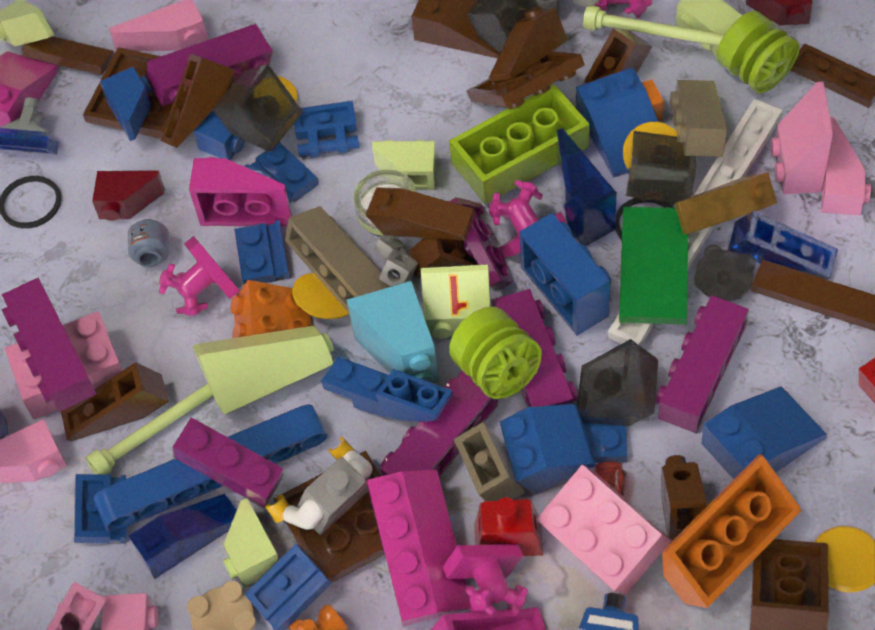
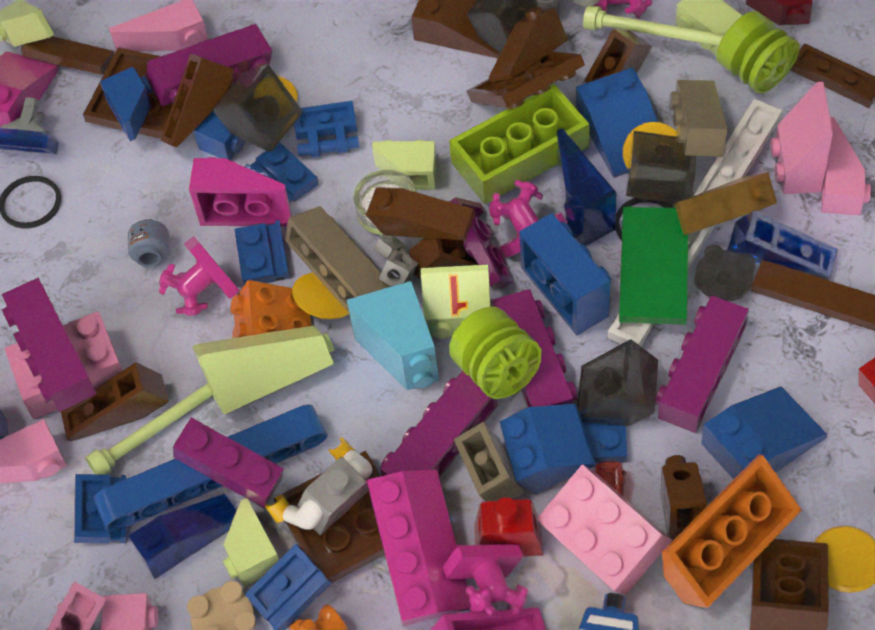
dark red slope [92,170,165,221] -> none
blue slope [321,356,453,422] -> none
orange tile [642,79,664,122] -> none

